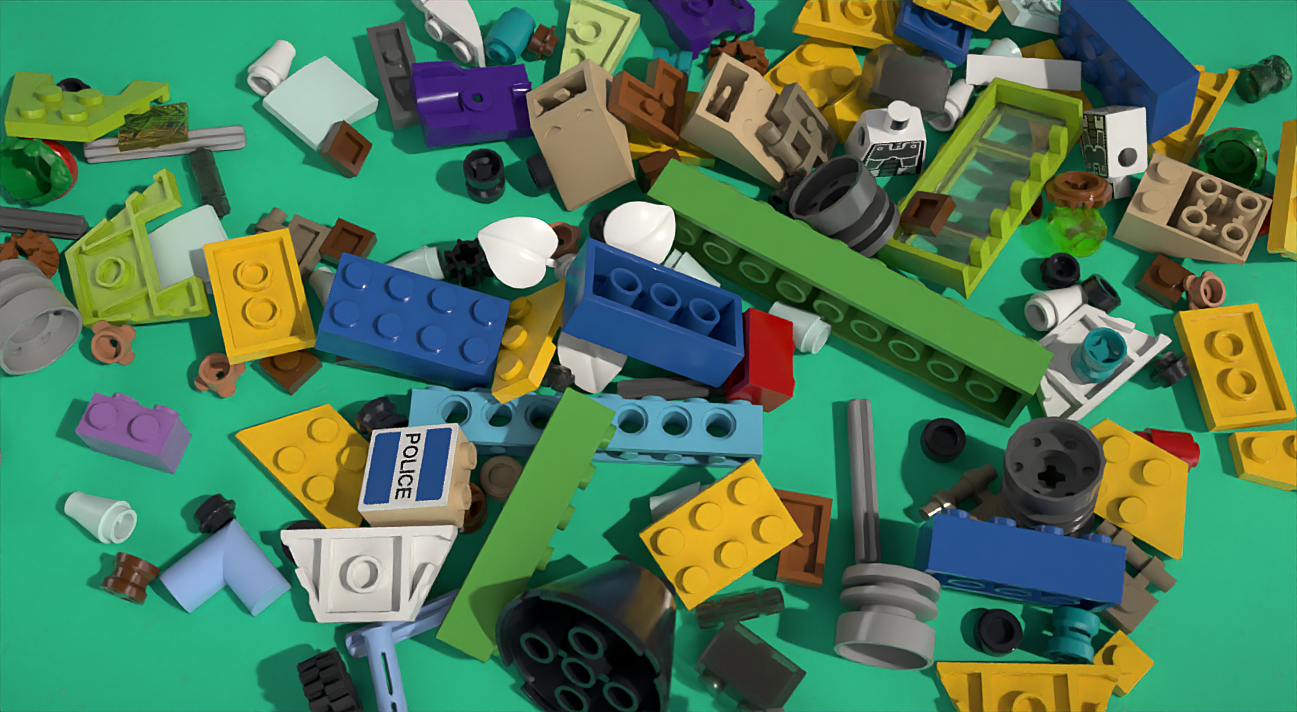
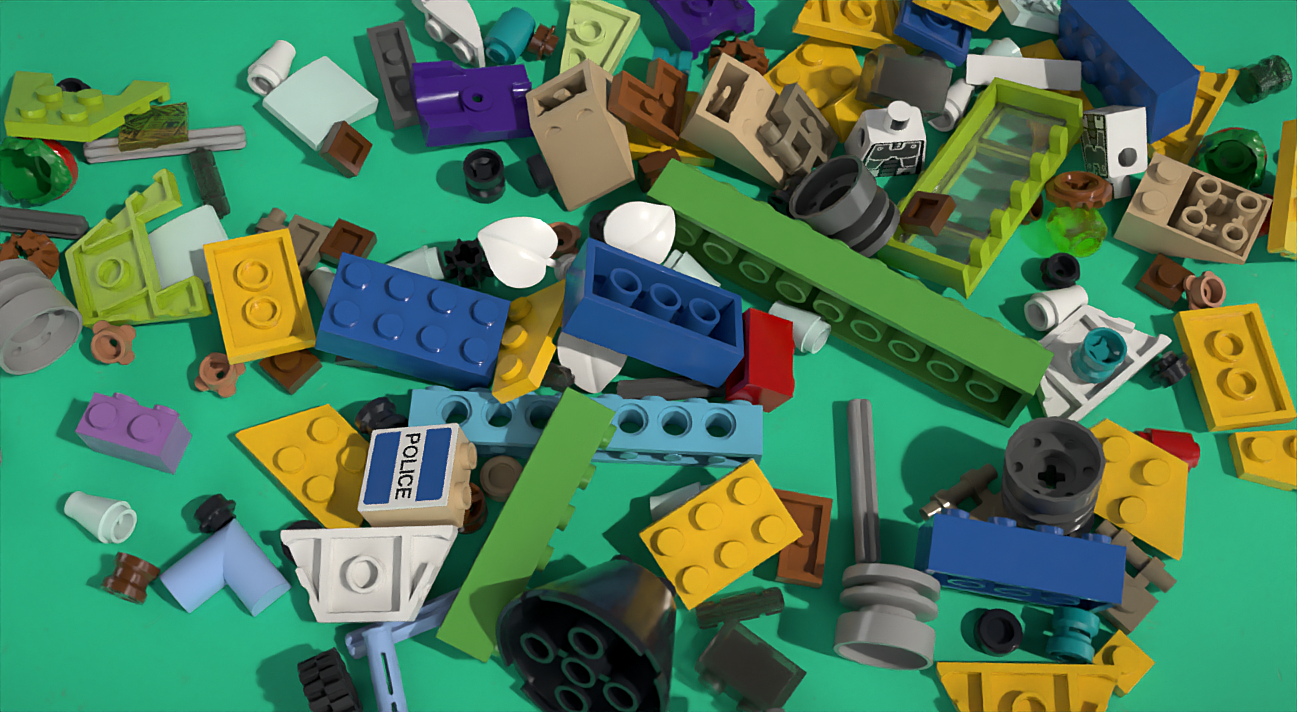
black tile [920,418,966,463] -> none
black tile [1081,273,1121,314] -> none

